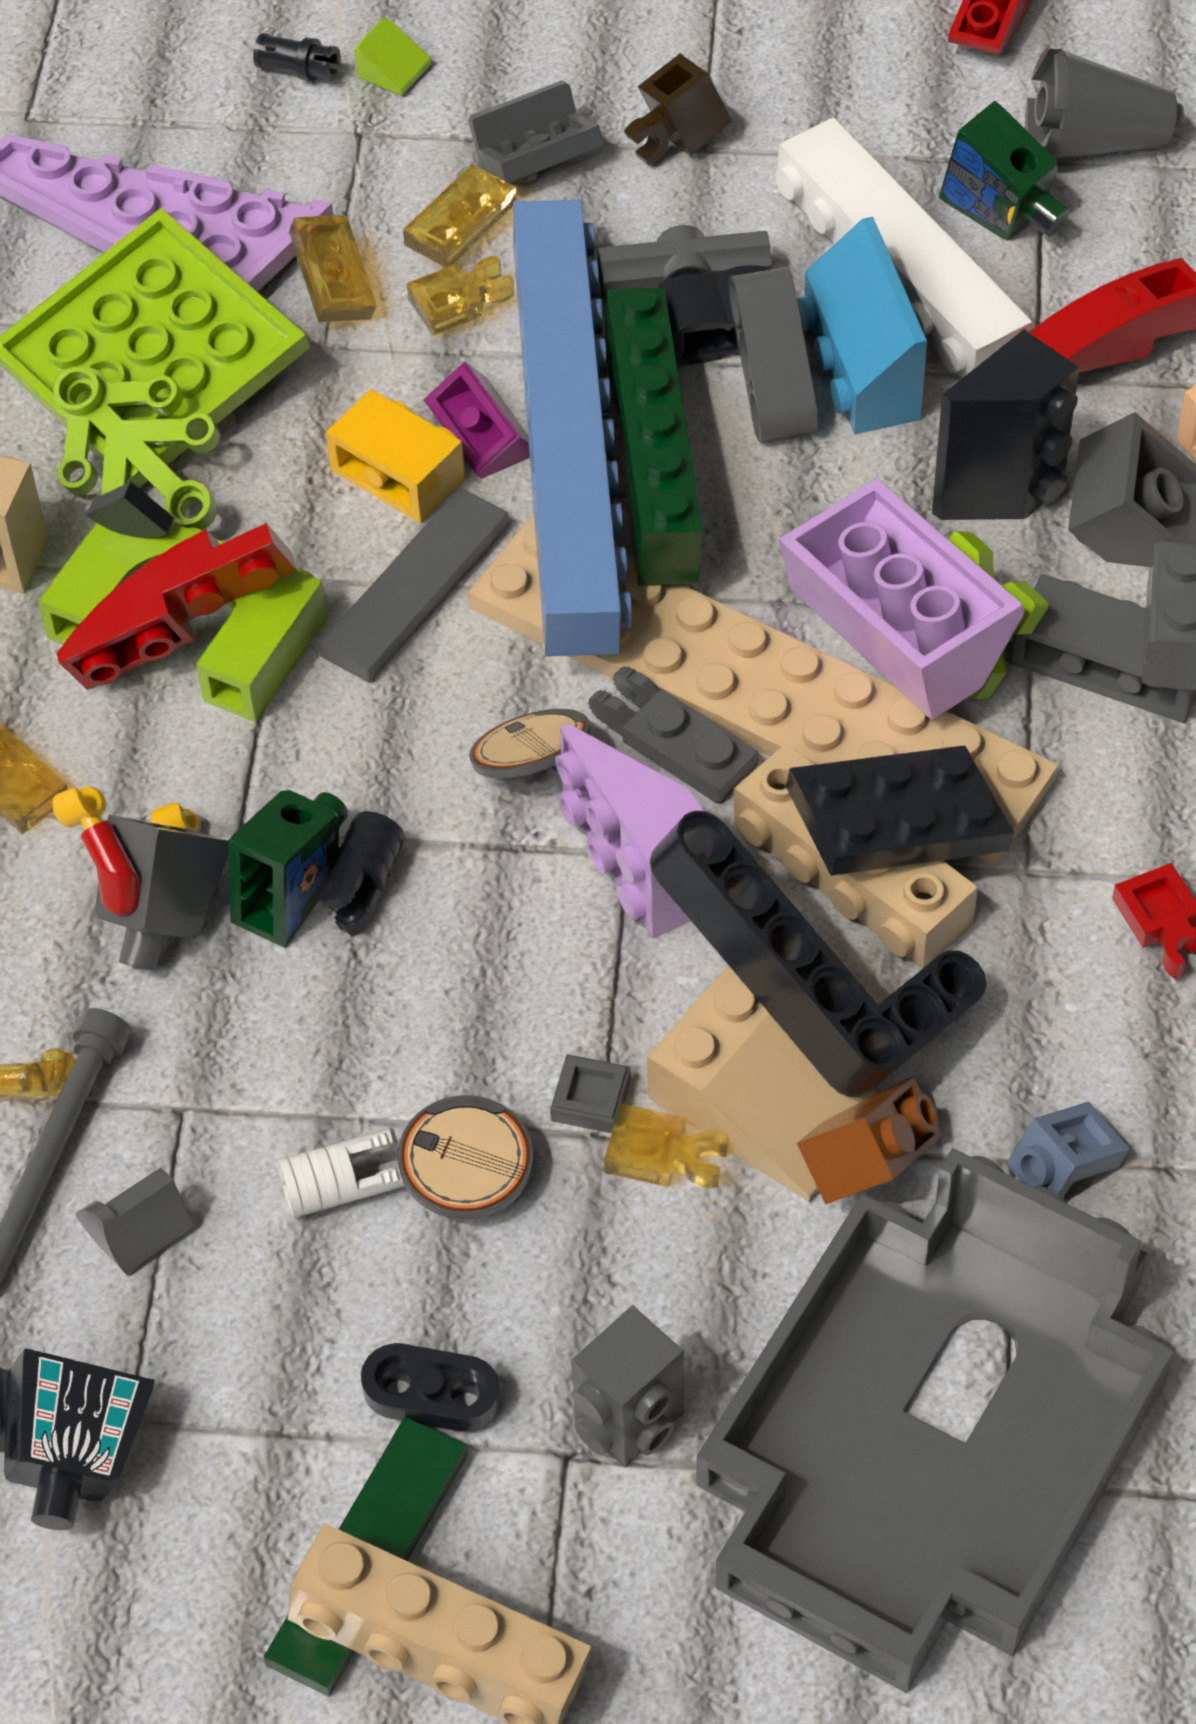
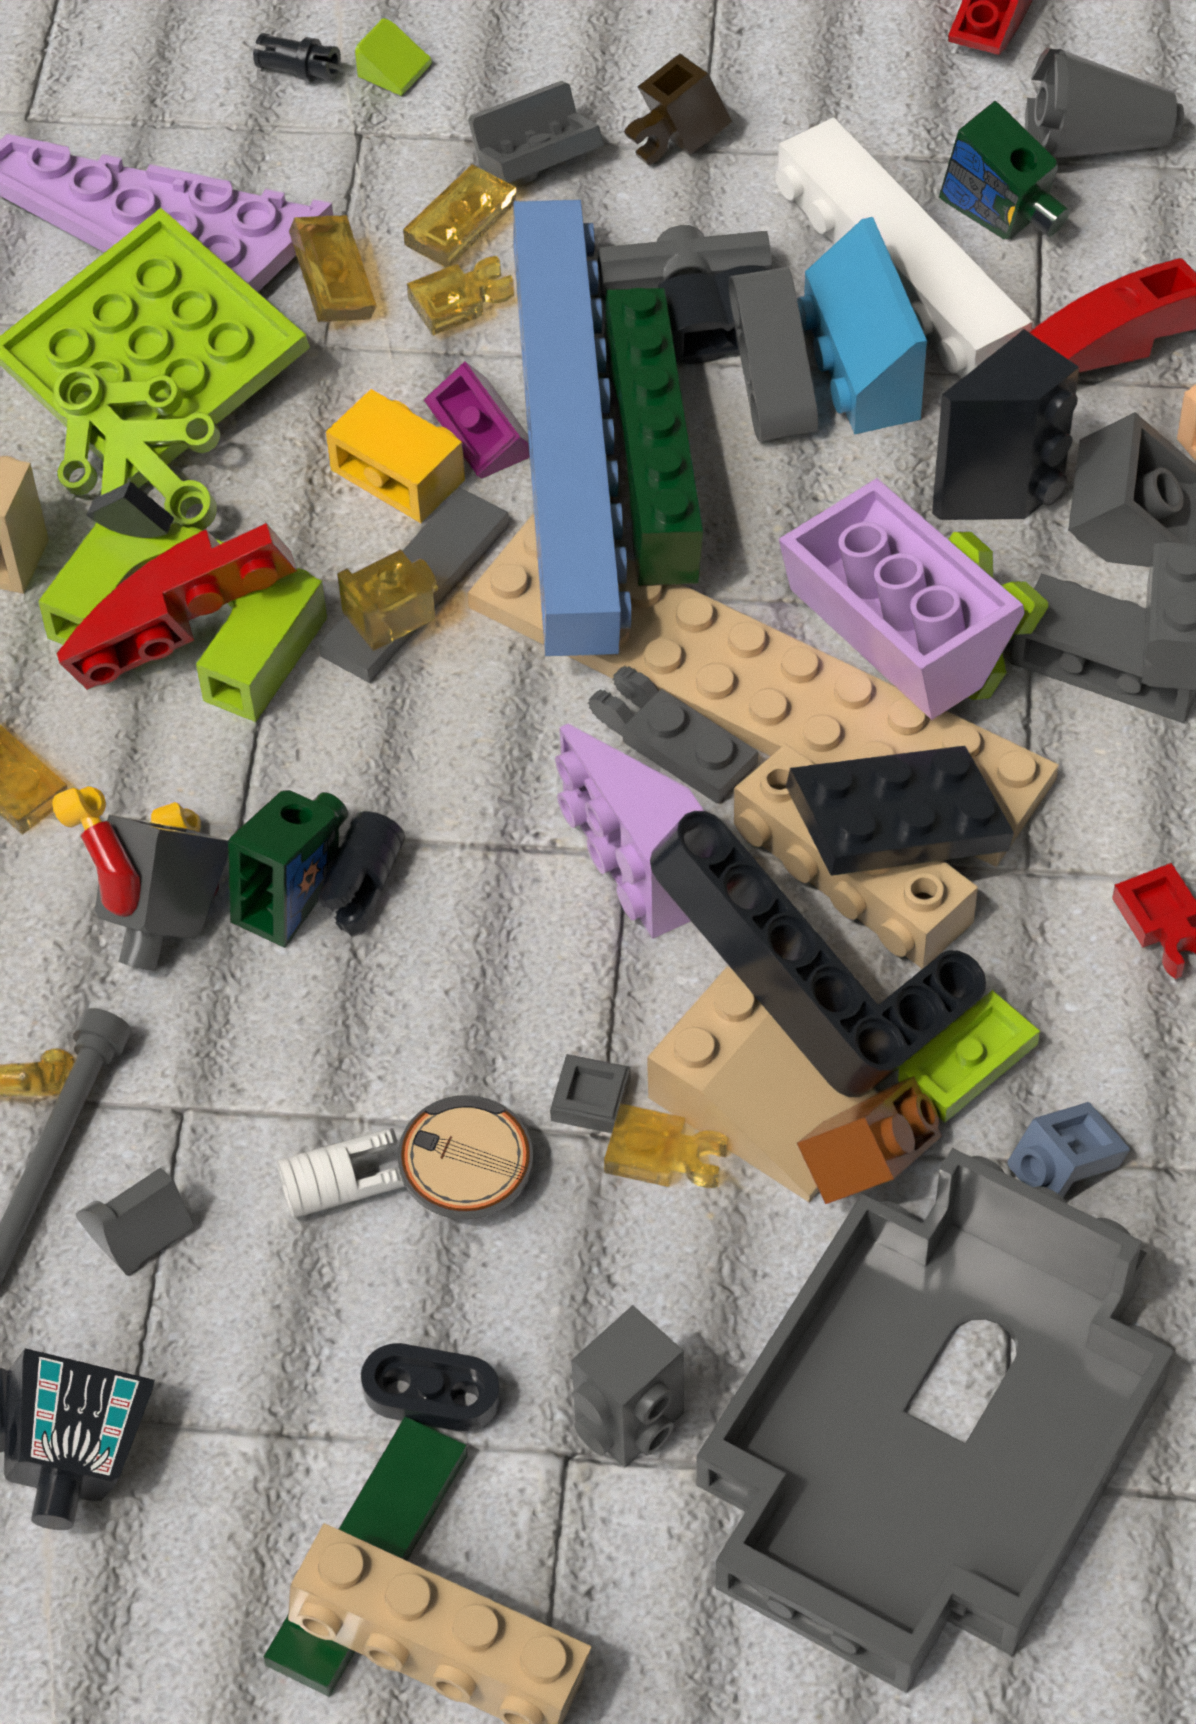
piece [469,709,592,785] -> none
none -> clear yellow brick [337,549,438,651]
none -> lime plate [898,990,1040,1123]

